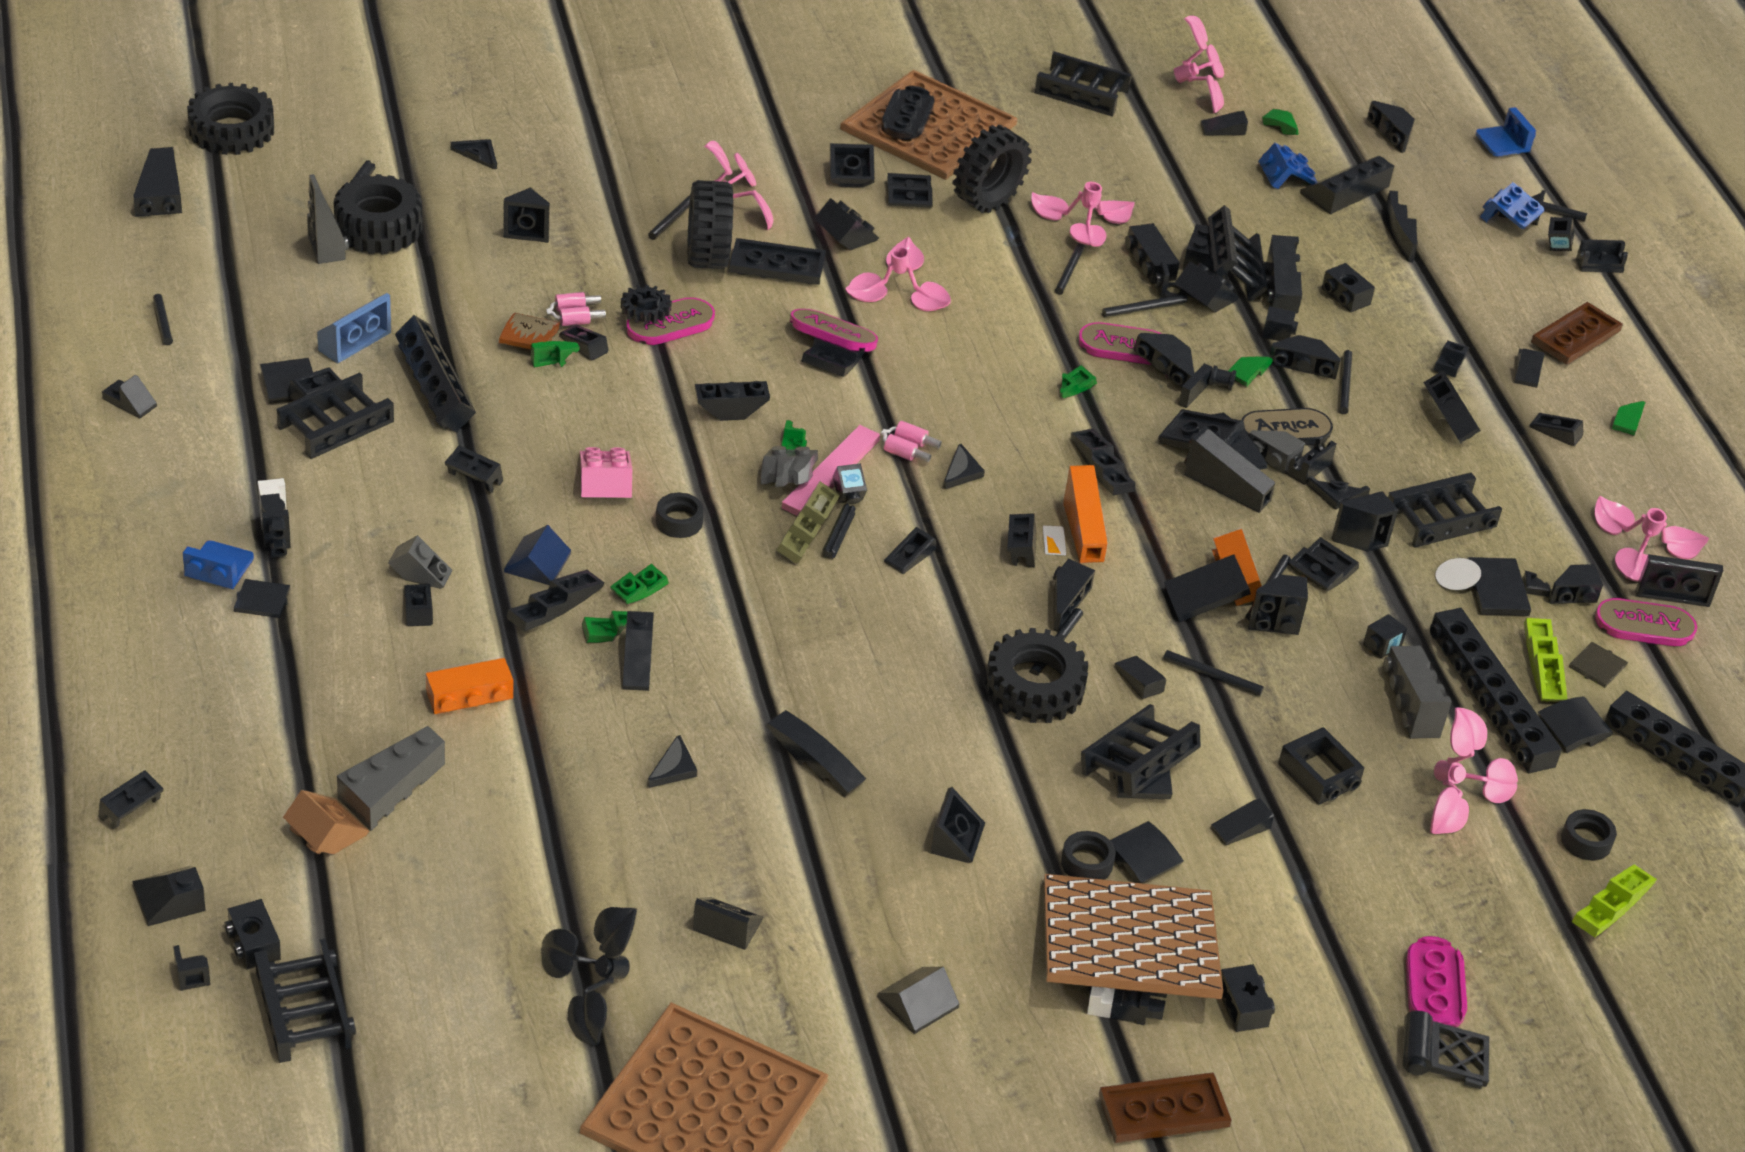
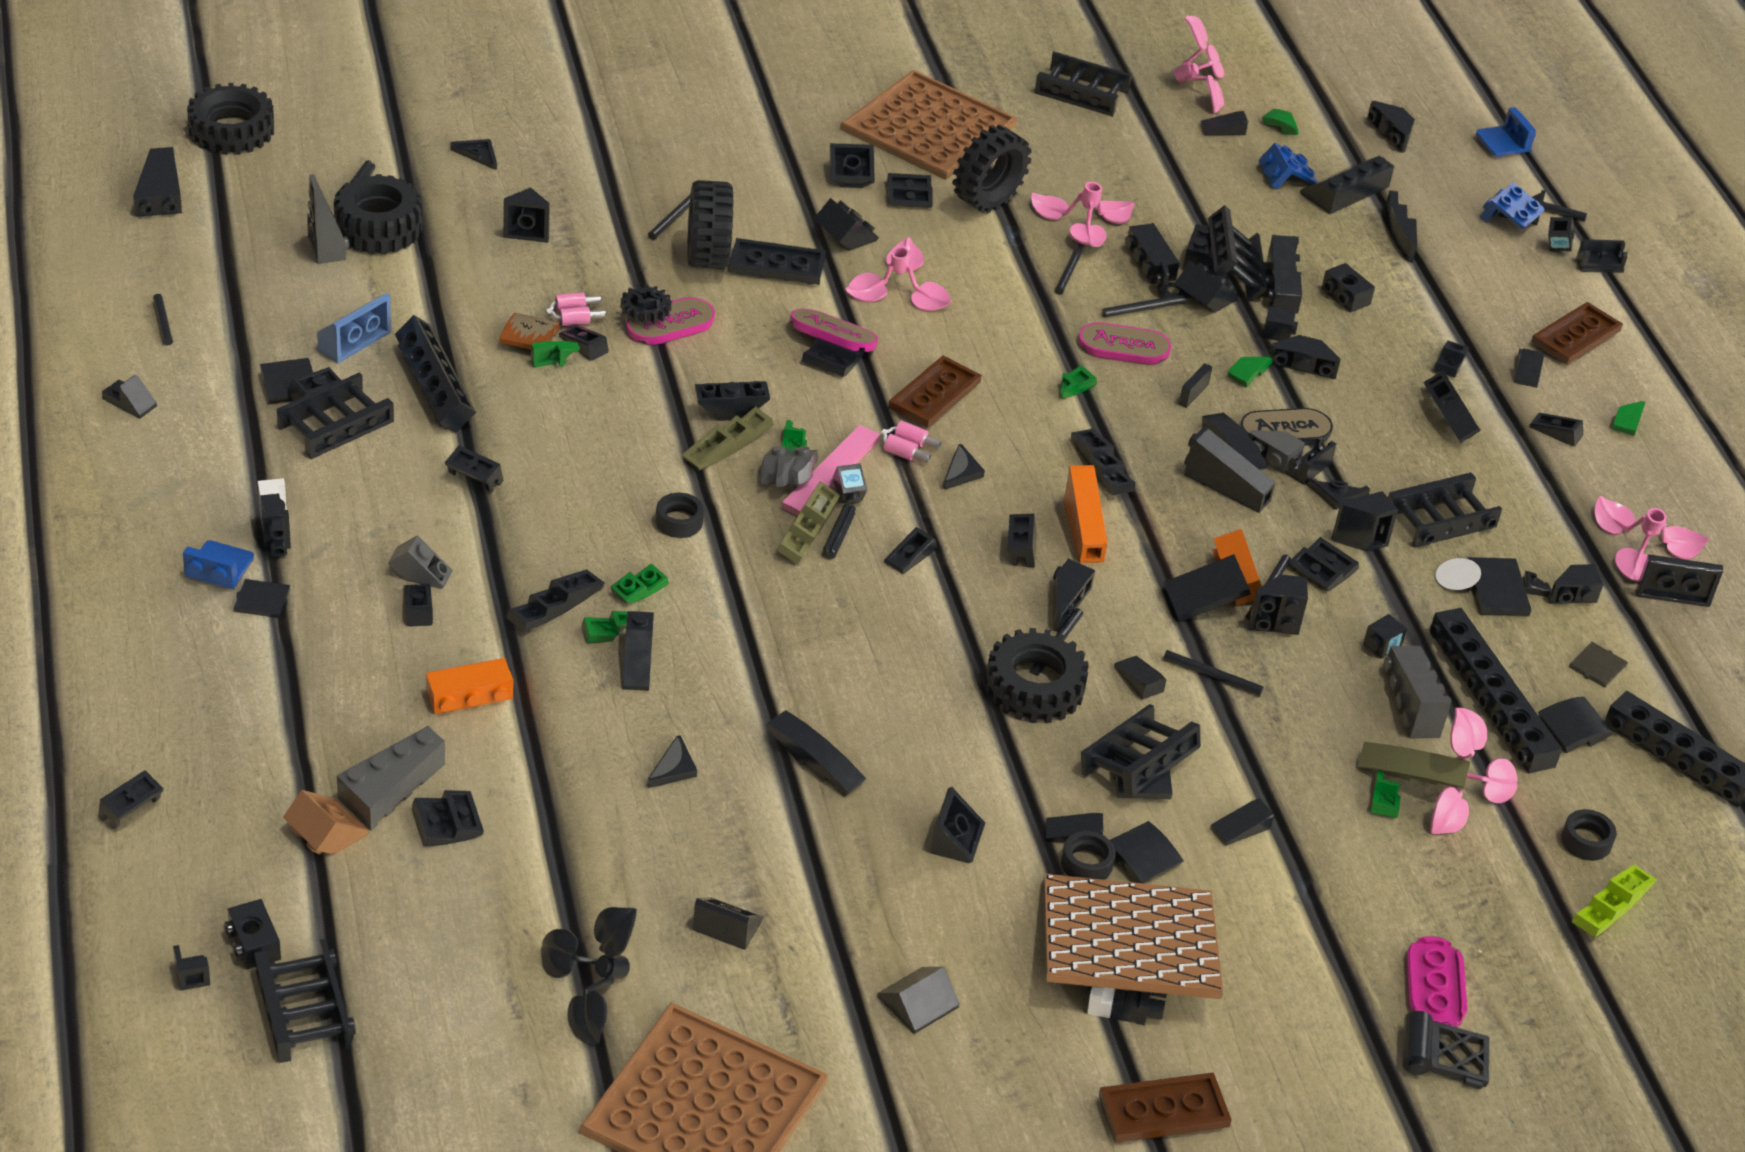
black slope [132,866,206,926] -> none
dark blue slope [504,525,571,585] -> none
bright pink slope [580,447,632,498] -> none
bright pink plant [704,141,773,230] -> none
black tile [882,86,935,139] -> none
white sticker [1043,526,1066,555] -> none
black slope [1133,333,1194,387] -> none
black tile [1158,409,1245,450] -> none
black bush [1209,365,1237,391] -> none
black brick [1221,964,1275,1032] -> none
black window [1278,727,1365,805] -> none
black bar [1339,350,1353,414] -> none
lime slope [1524,618,1568,702] -> none
tile [1595,598,1697,646] -> none
none -> black slope [412,790,484,846]
none -> olive slope [682,406,774,470]
none -> reddish brown plate [888,355,982,428]
none -> black slope [1046,813,1103,843]
none -> olive slope [1358,741,1470,789]
none -> green slope [1370,770,1401,818]

